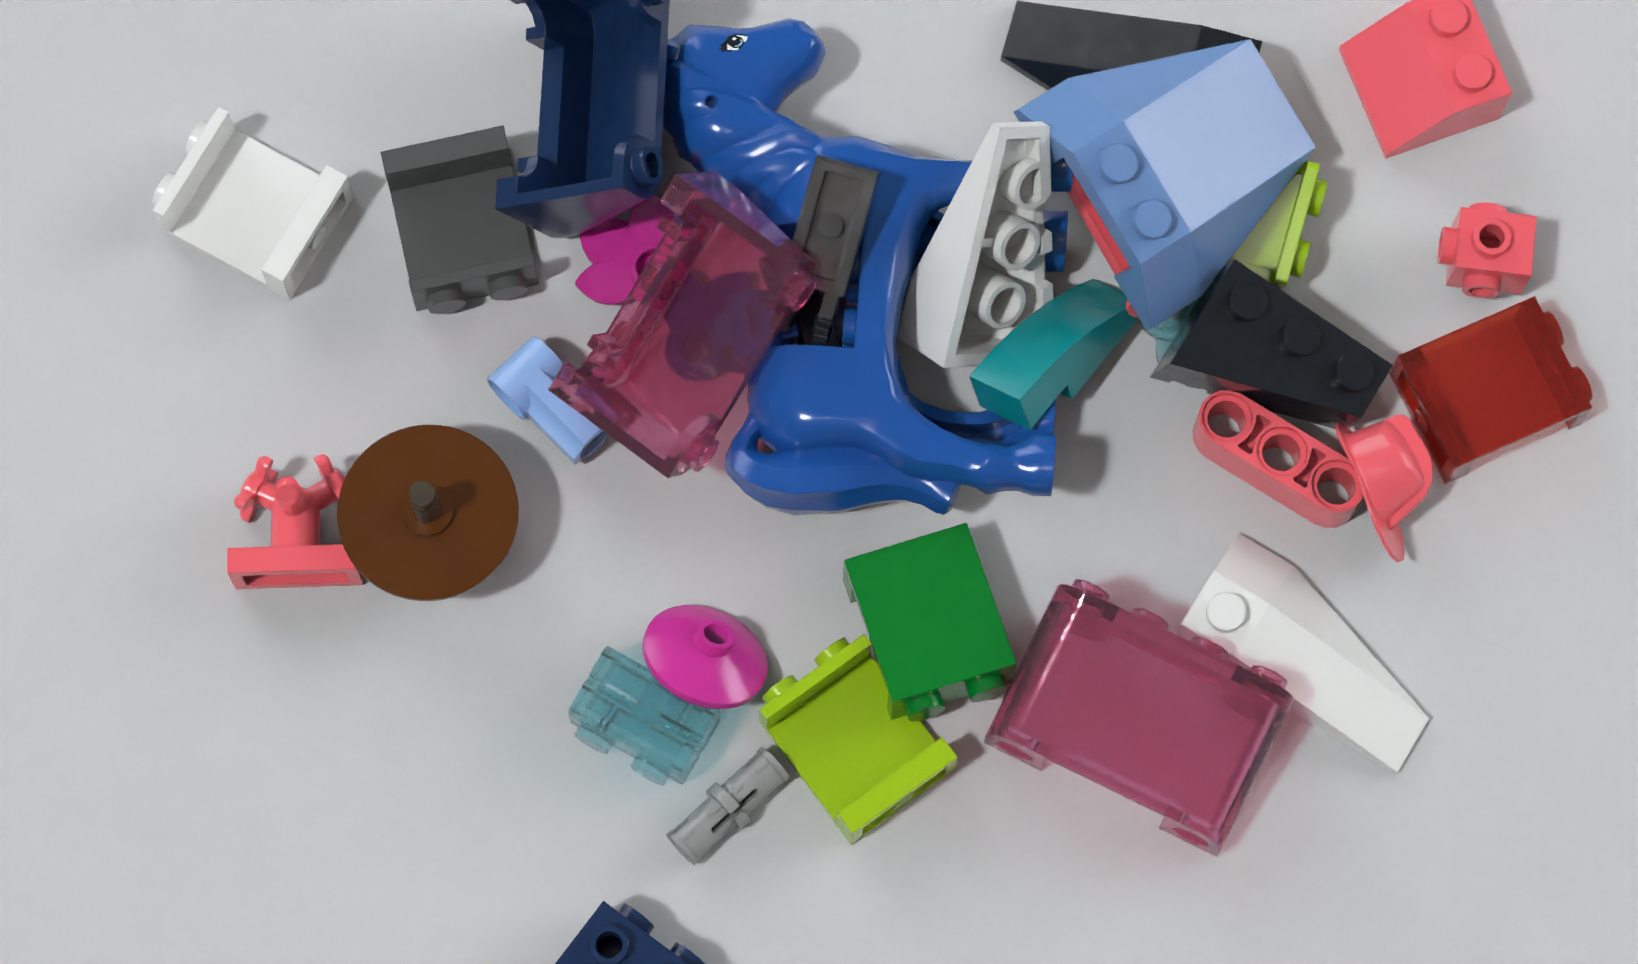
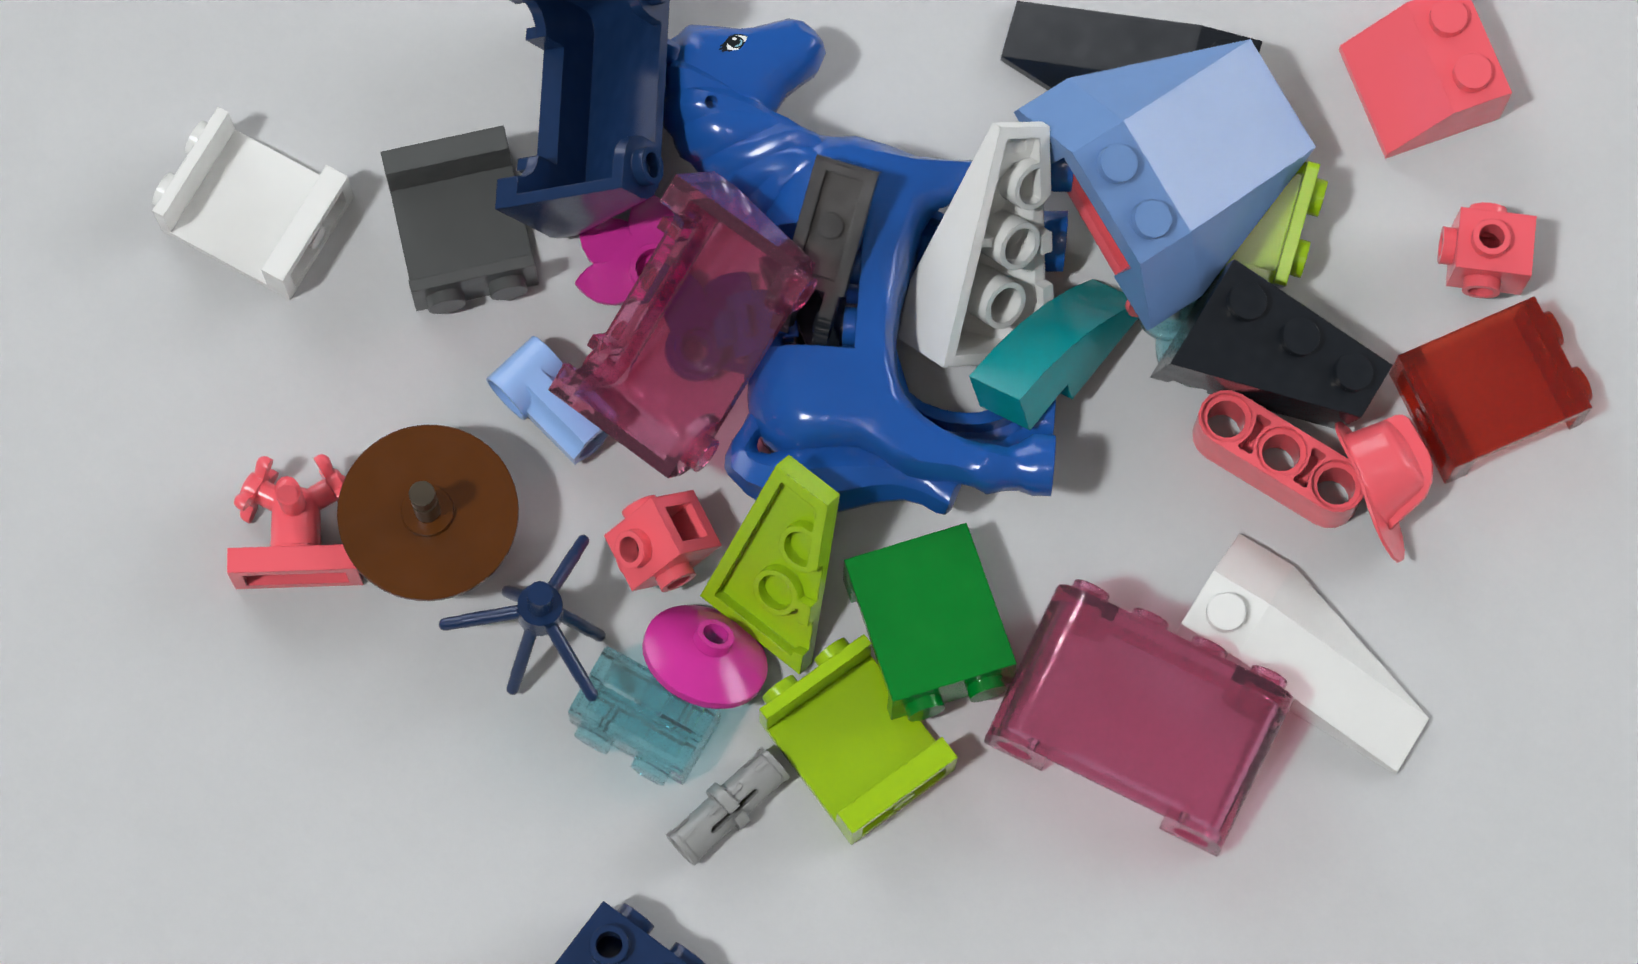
none -> dark blue plant [438,535,606,702]
none -> coral brick [604,490,722,592]
none -> lime wing [700,455,840,675]

